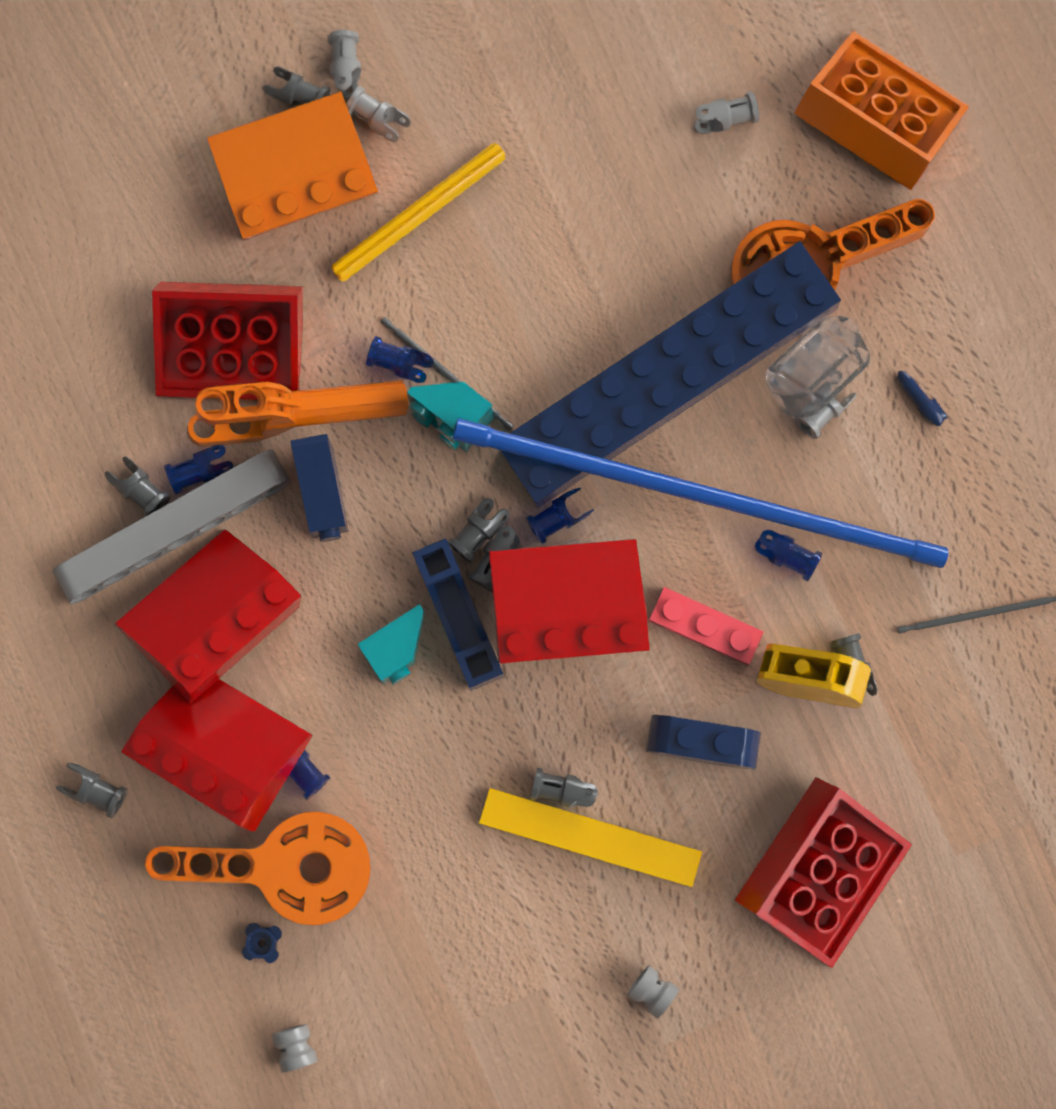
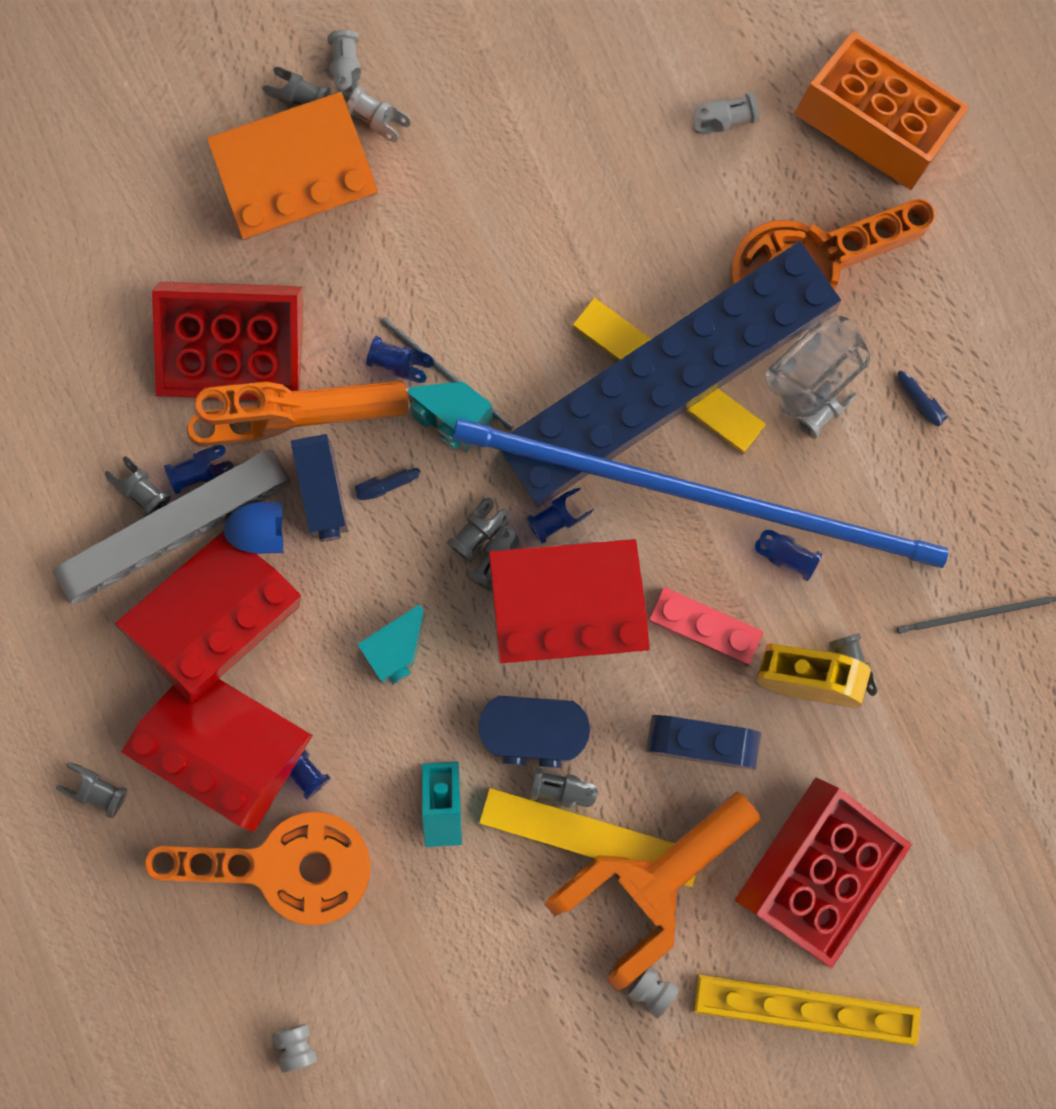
dark blue plate [242,923,282,963] -> none
yellow axle [331,143,505,282] -> none
dark blue arch [412,538,504,692] -> none
none -> blue brick [223,502,283,554]
none -> dark blue piece [355,468,421,500]
none -> teal slope [422,761,462,847]
none -> dark blue brick [479,696,590,768]
none -> orange piece [544,791,761,991]
none -> yellow tile [573,297,766,454]
none -> yellow tile [693,974,921,1046]

